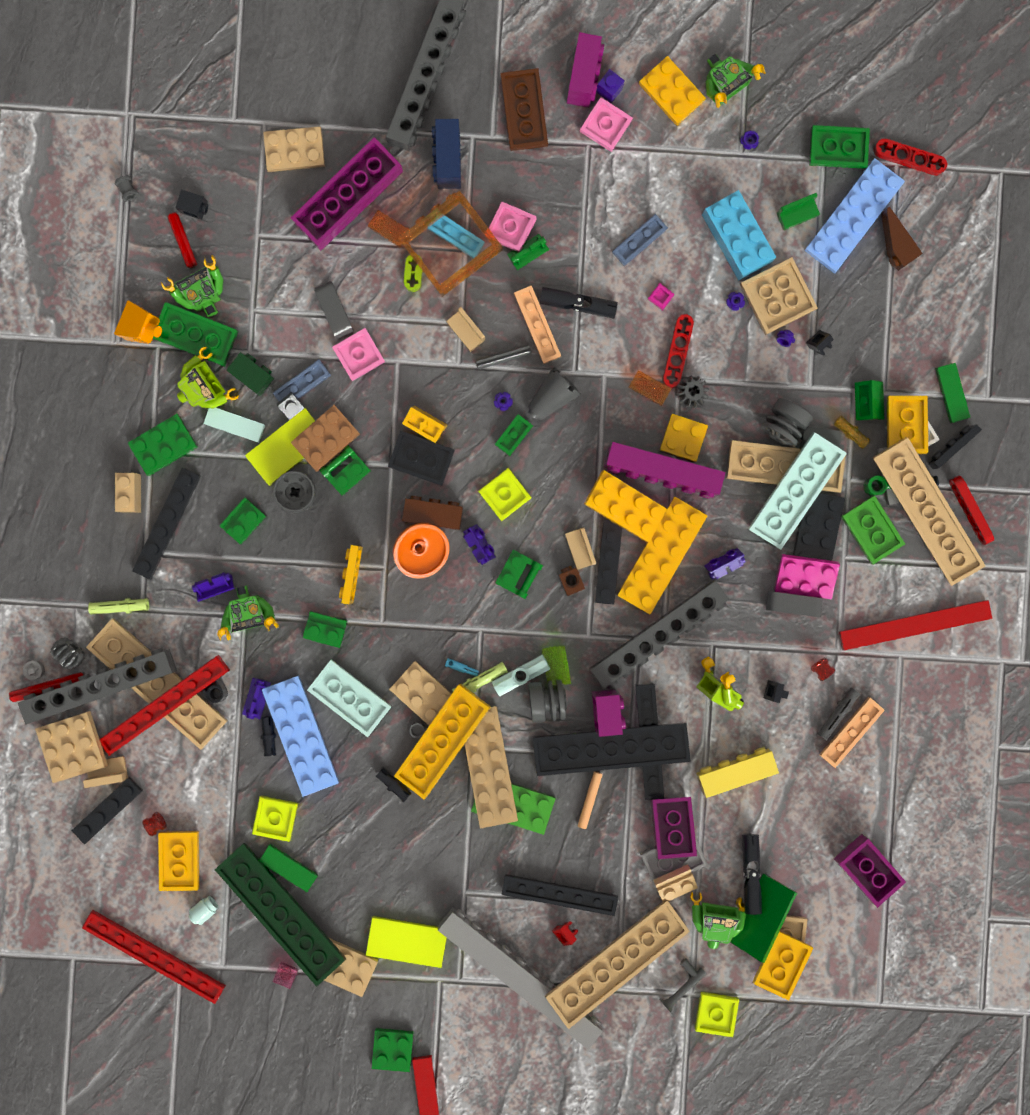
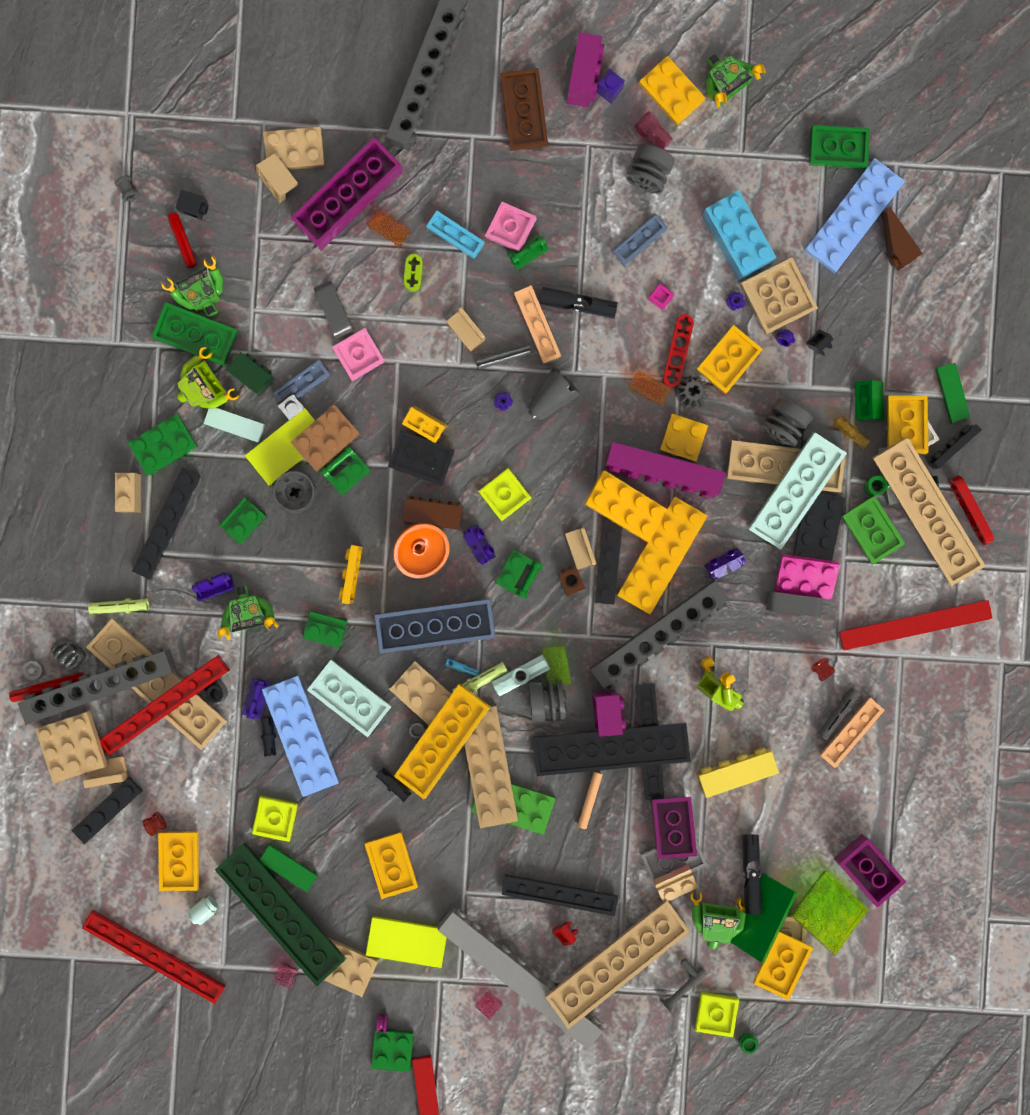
light orange torso [114,300,162,344] -> none
clear orange window [398,190,503,297] -> none
dark blue brick [432,119,461,189] -> none
green plate [495,414,533,456] -> none
bright pink plate [580,97,633,152] -> none
dark purple plate [740,131,759,150] -> none
black tile [763,680,789,703] -> none
green panel [776,193,820,230] -> none
red beam [873,139,948,176] -> none
none -> tan panel [256,154,298,204]
none -> yellow plate [365,831,418,899]
none -> sand blue brick [375,599,495,653]
none -> magenta bush [376,1013,388,1032]
none -> clear pink plate [475,991,502,1020]
none -> dark grey wheel [626,144,675,194]
none -> clear pink piece [634,111,673,150]
none -> yellow plate [696,325,763,394]
none -> green plate [739,1034,759,1054]
none -> clear neon green plate [790,871,869,955]

